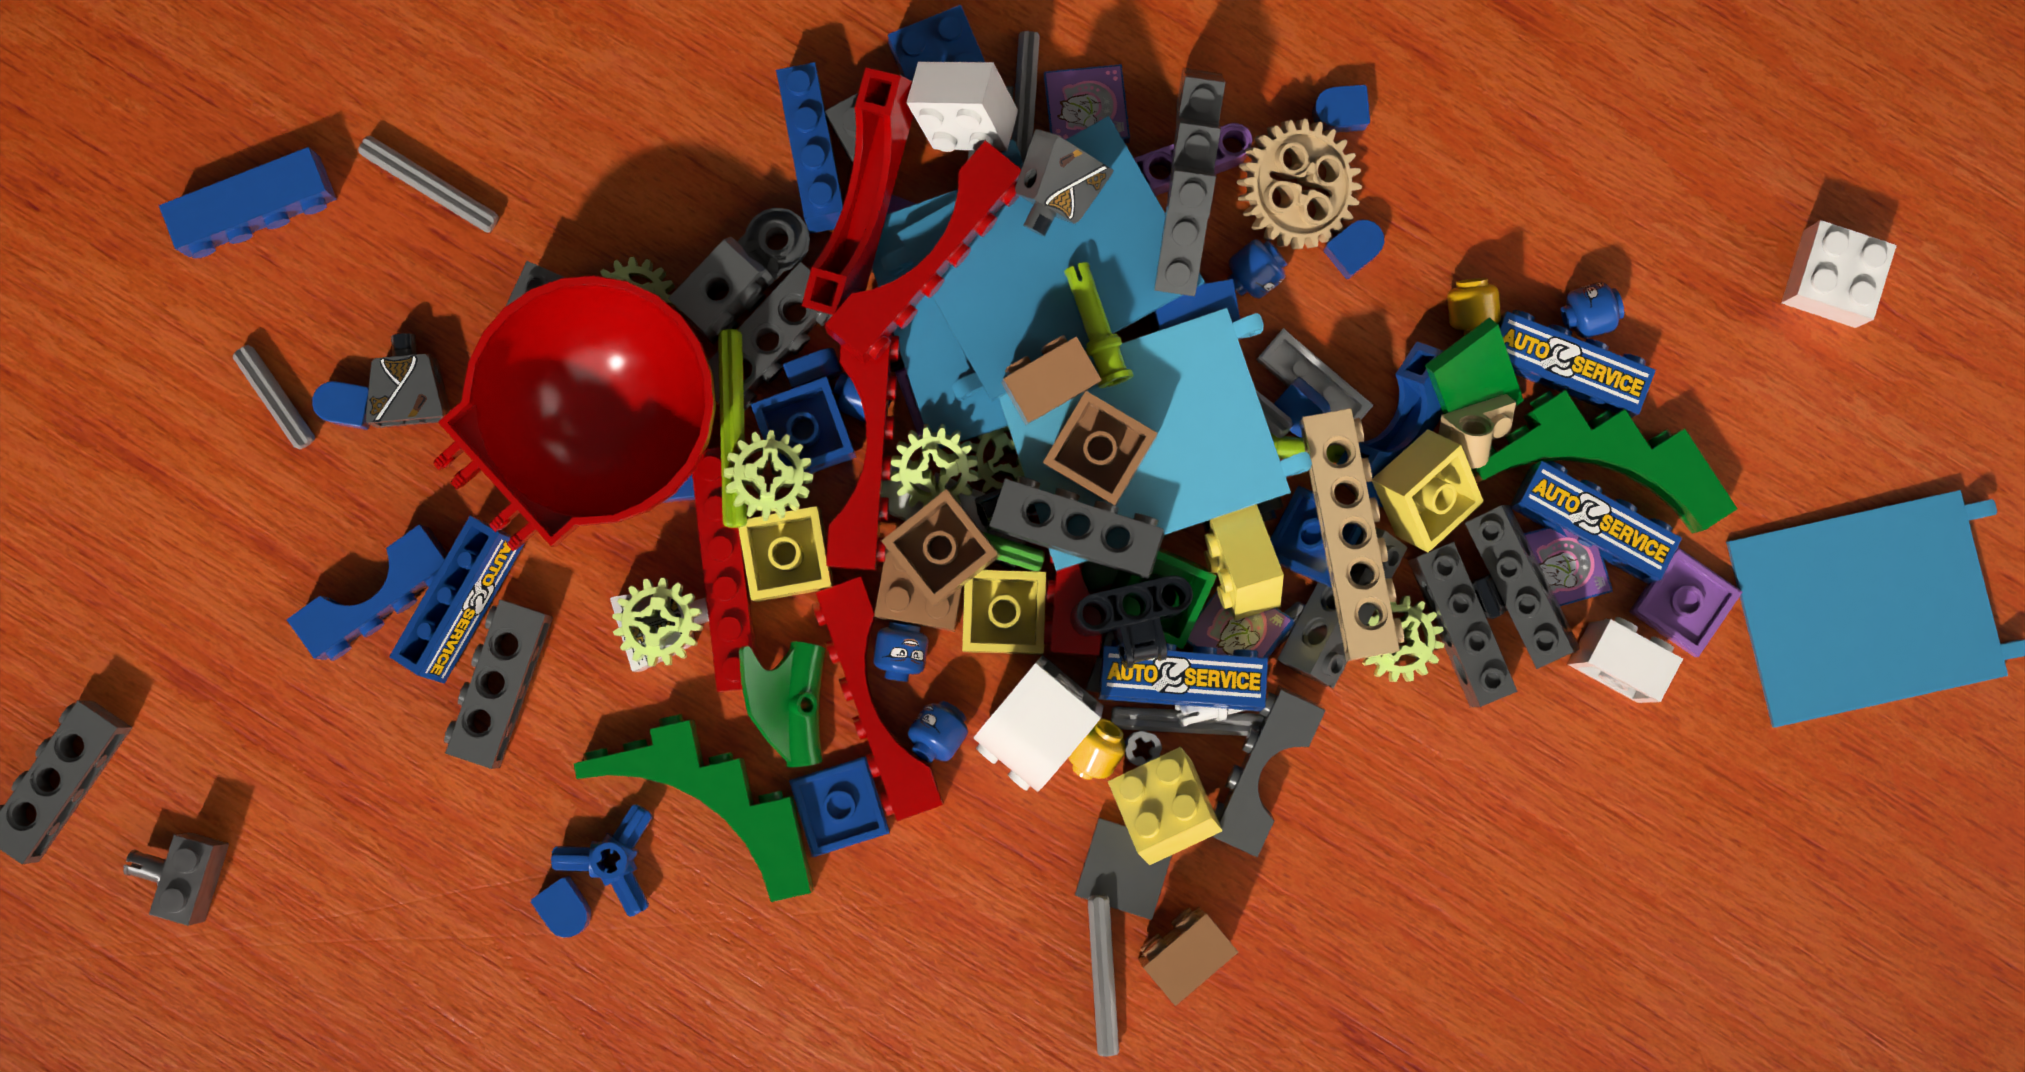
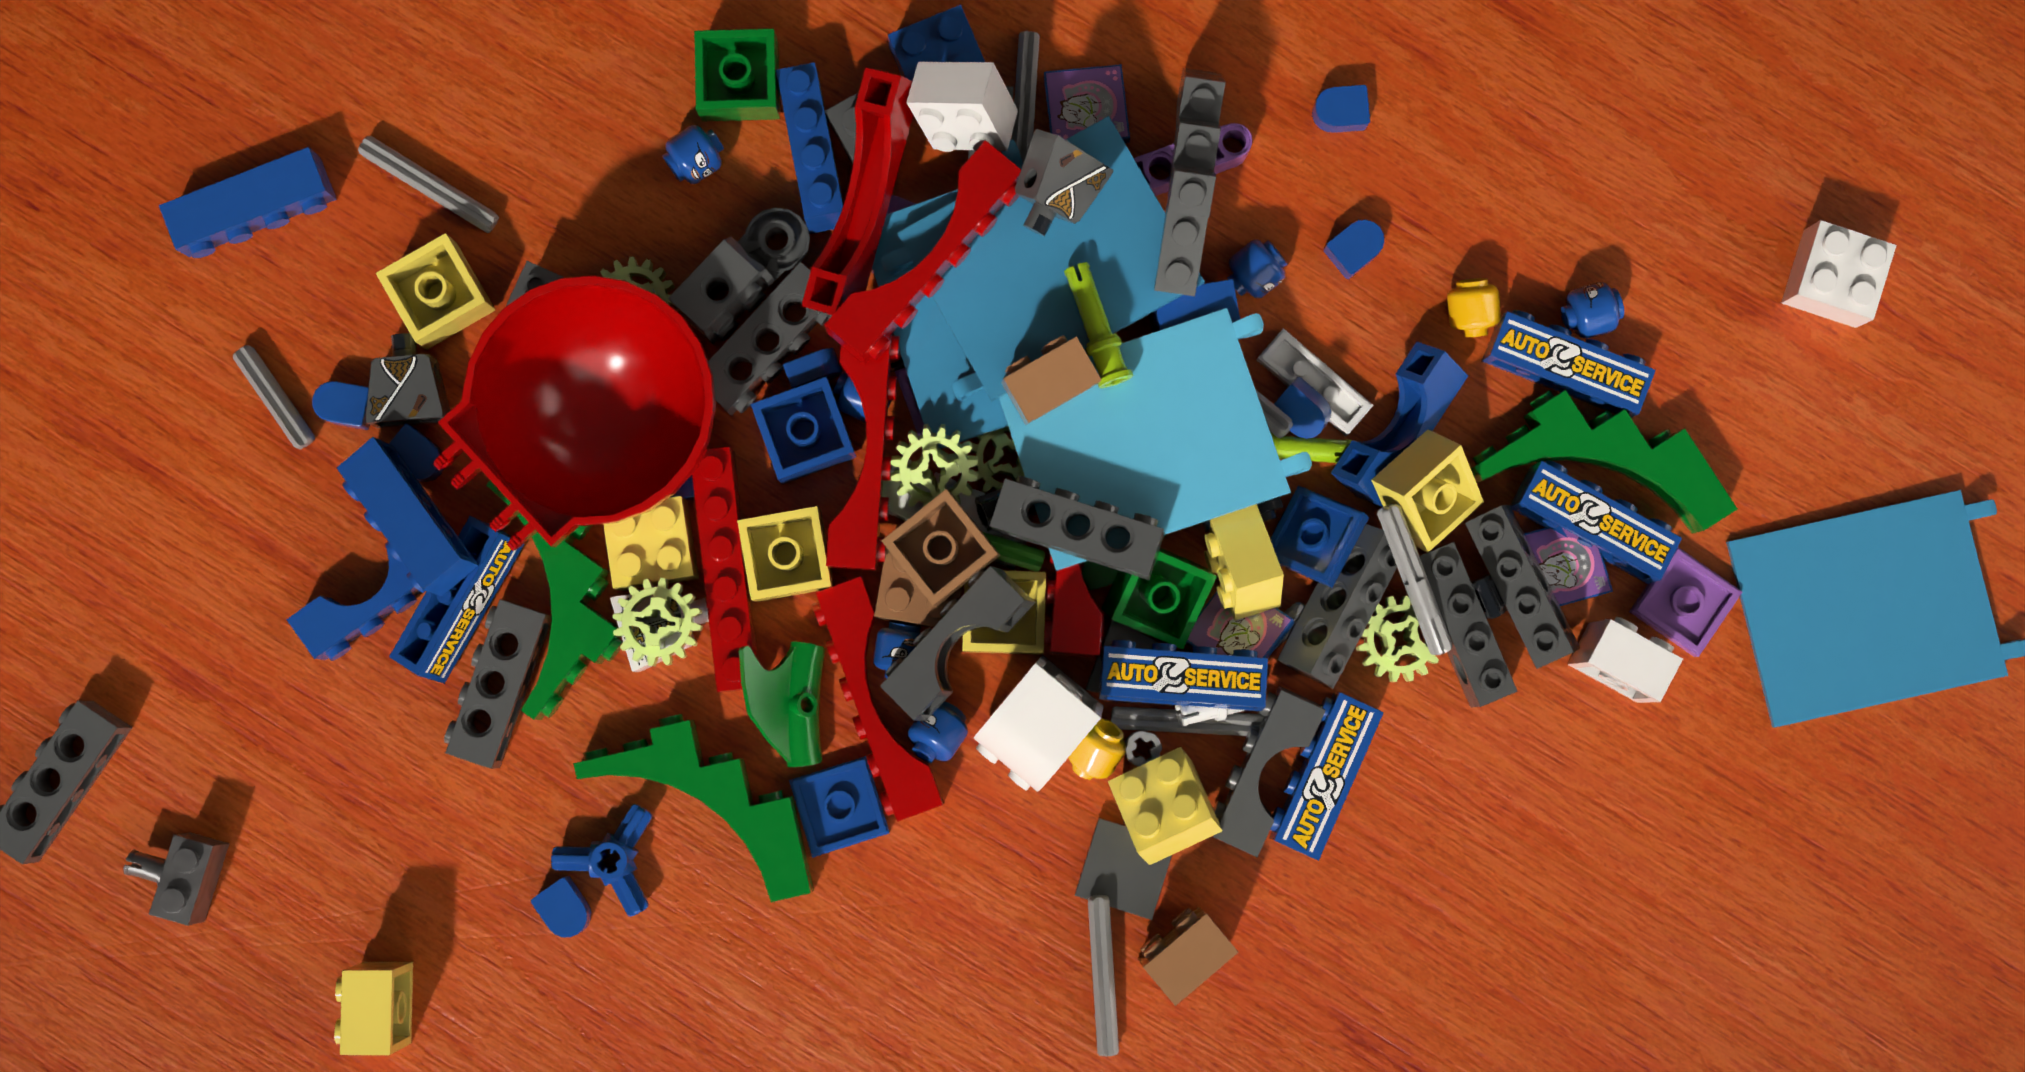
lime axle [718,329,747,528] -> none
yellowish green gear [723,430,813,521] -> none
medium nougat brick [1043,391,1158,506] -> none
black piece [1070,576,1193,669] -> none
tan gear [1237,119,1362,249] -> none
tan brick [1300,408,1404,662] -> none
green tile [1425,318,1524,414] -> none
tan plate [1439,394,1516,469] -> none
none -> light yellow brick [334,962,413,1055]
none -> blue brick [337,437,479,596]
none -> light yellow brick [376,233,496,350]
none -> blue piece [389,424,445,482]
none -> green arch [486,480,623,720]
none -> light yellow brick [603,496,699,591]
none -> blue head [662,125,724,184]
none -> green brick [694,29,780,122]
none -> dark grey arch [880,566,1036,721]
none -> brick [1269,692,1384,861]
none -> light grey axle [1377,504,1453,655]

